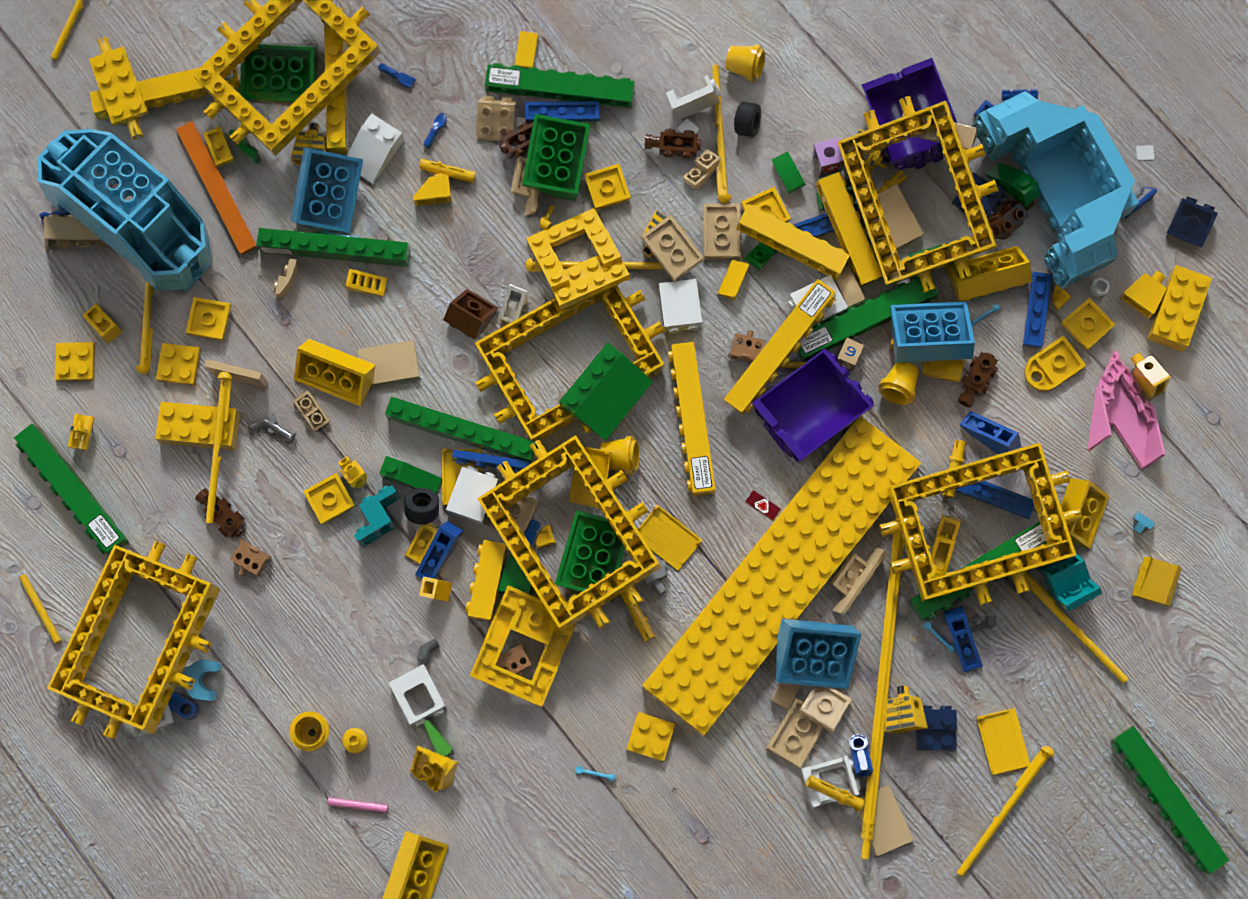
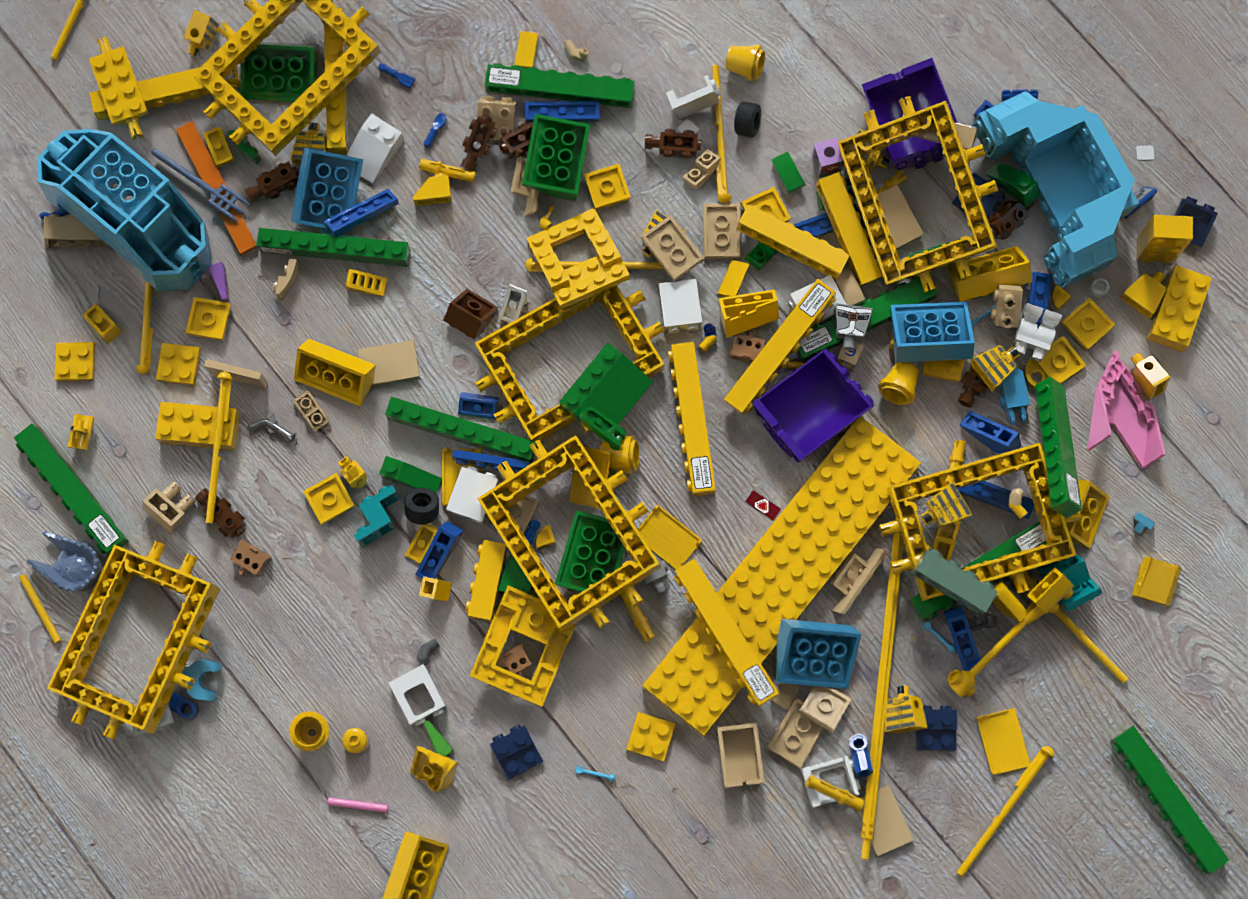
none -> sand blue piece [26,531,102,592]
none -> tan brick [142,482,196,534]
none -> sand blue piece [151,148,250,222]
none -> yellow torso [184,10,219,57]
none -> medium lavender slope [208,261,230,303]
none -> reddish brown brick [244,161,299,203]
none -> blue plate [324,189,399,237]
none -> blue slope [458,392,499,419]
none -> reddish brown brick [461,114,497,171]
none -> dark blue plate [490,724,544,780]
none -> tan arm [564,39,589,61]
none -> green plate [579,407,627,450]
none -> yellow brick [673,558,779,707]
none -> arm [698,323,717,352]
none -> tan piece [717,723,765,789]
none -> yellow wedge [718,289,779,338]
none -> torso [834,303,873,350]
none -> sand green brick [911,549,998,615]
none -> torso [920,482,972,527]
none -> yellow bar [947,568,1074,698]
none -> yellow torso [970,345,1020,392]
none -> tan brick [991,284,1023,328]
none -> yellow brick [992,583,1026,622]
none -> dark azure hinge [996,368,1030,425]
none -> arm [1009,488,1028,519]
none -> white hips [1013,303,1062,362]
none -> green brick [1035,376,1082,518]
none -> yellow brick [1136,215,1193,264]

